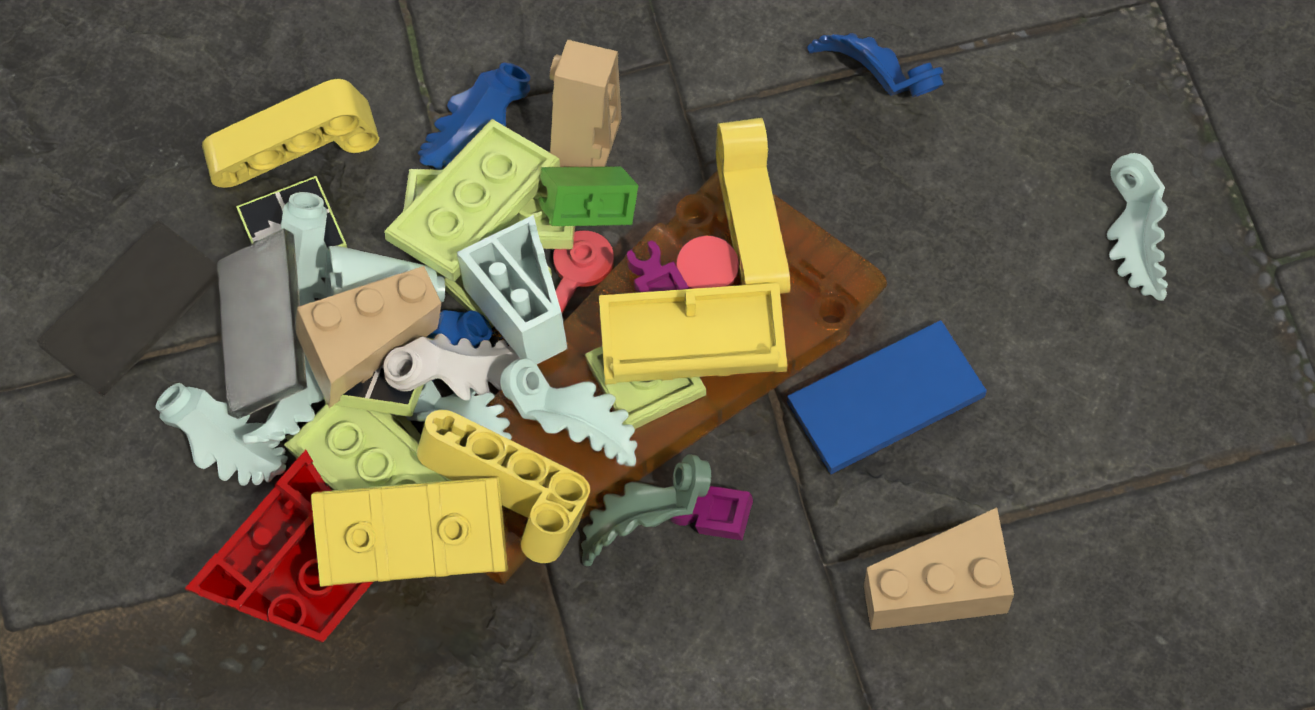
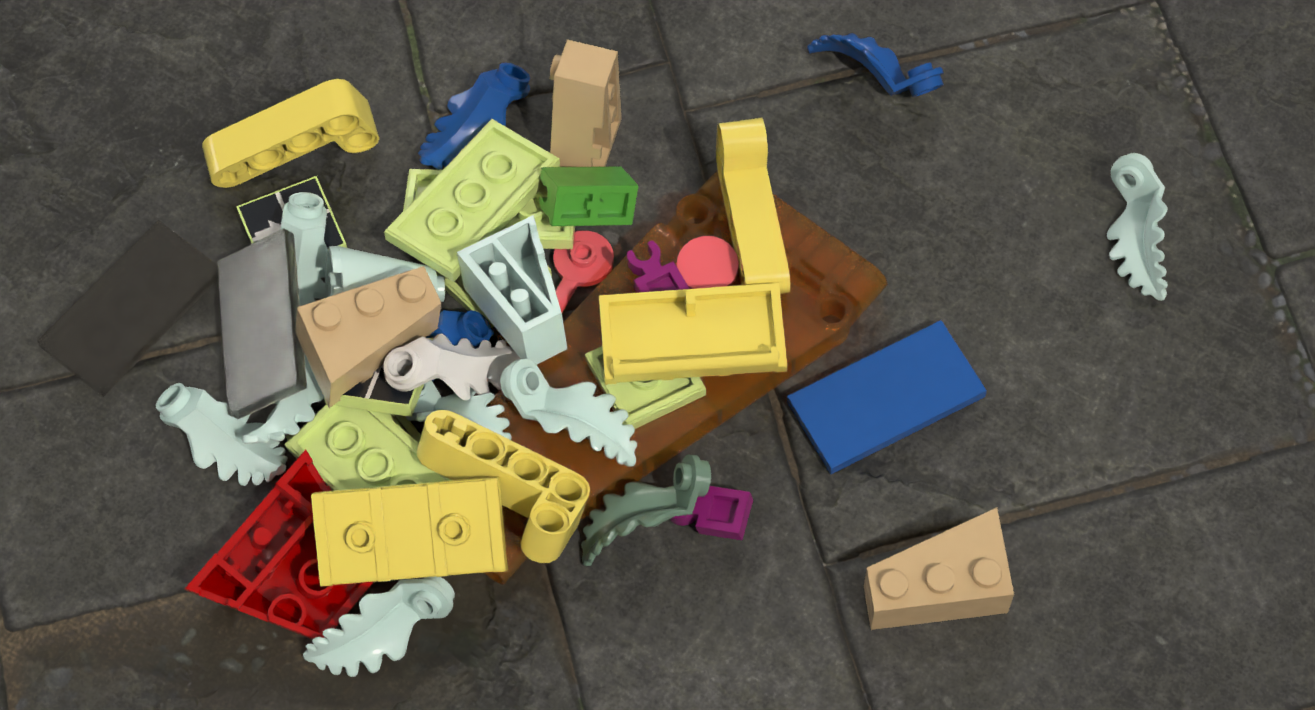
none -> light aqua plant [303,576,455,677]

